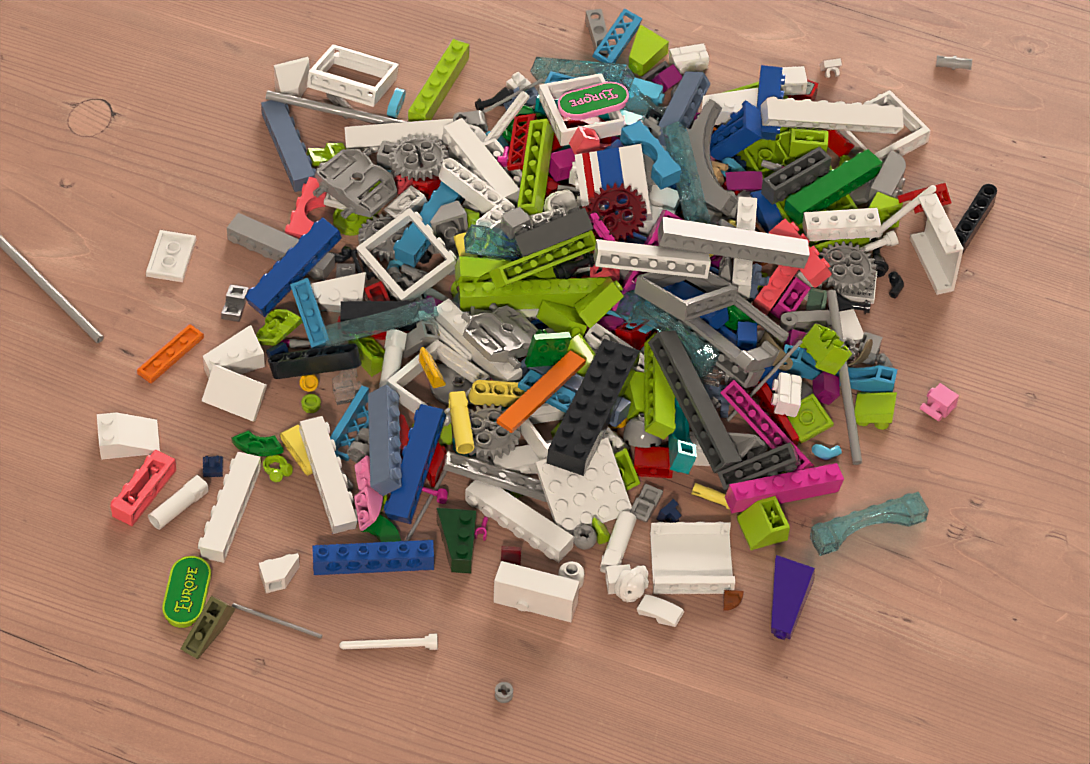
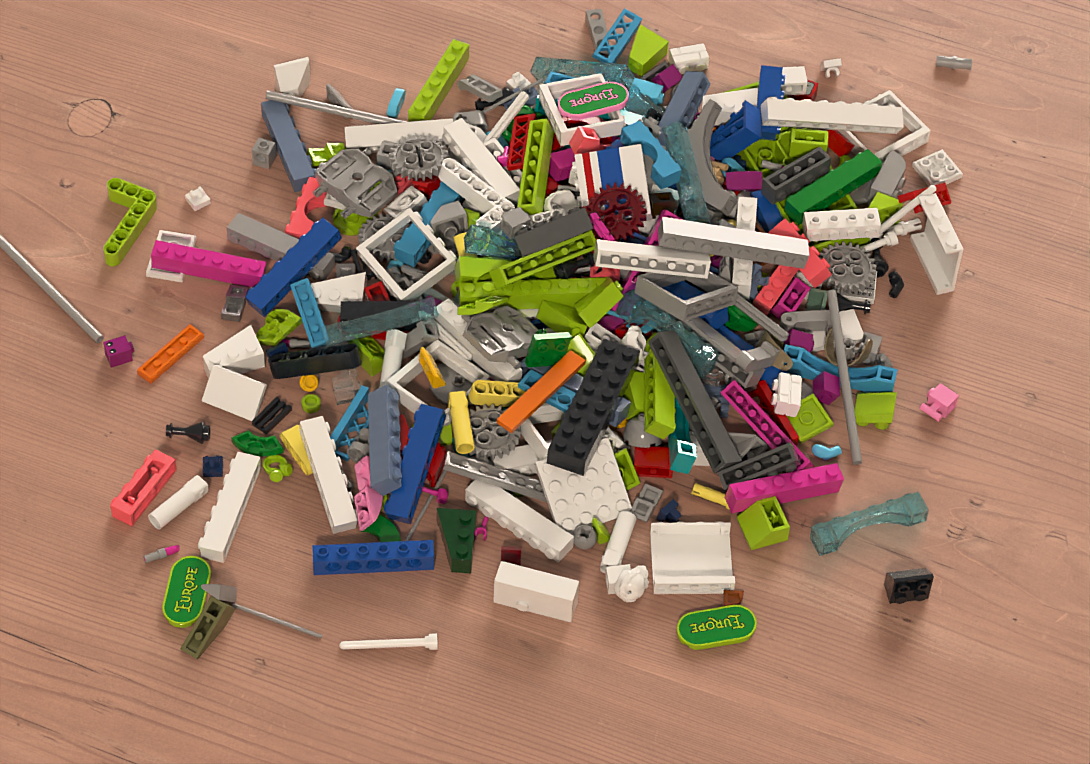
white slope [97,412,160,460] -> none
white slope [259,553,300,593] -> none
white window [307,45,399,107] -> none
light grey bush [495,682,513,703] -> none
white head [558,561,584,589] -> none
white slope [637,594,684,627] -> none
light grey axle [726,340,803,422] -> none
blue brick [736,322,757,351] -> none
dark purple slope [771,555,815,640] -> none
lime piece [800,323,852,375] -> none
black beam [954,184,997,254] -> none
none -> lime beam [103,178,157,266]
none -> magenta brick [103,335,135,368]
none -> light grey piece [143,545,180,563]
none -> dark pink brick [151,240,266,287]
none -> black piece [166,421,210,444]
none -> white tile [185,186,211,211]
none -> light grey slope [201,584,237,603]
none -> light grey brick [251,138,276,169]
none -> black tile [252,397,292,435]
none -> light grey plate [457,74,503,102]
none -> lime slope [457,296,509,315]
none -> white hair [621,325,649,362]
none -> dark brown brick [649,192,677,219]
none -> green tile [677,605,757,650]
none -> white pin [884,218,922,236]
none -> black slope [884,568,934,604]
none -> white tile [912,149,963,187]

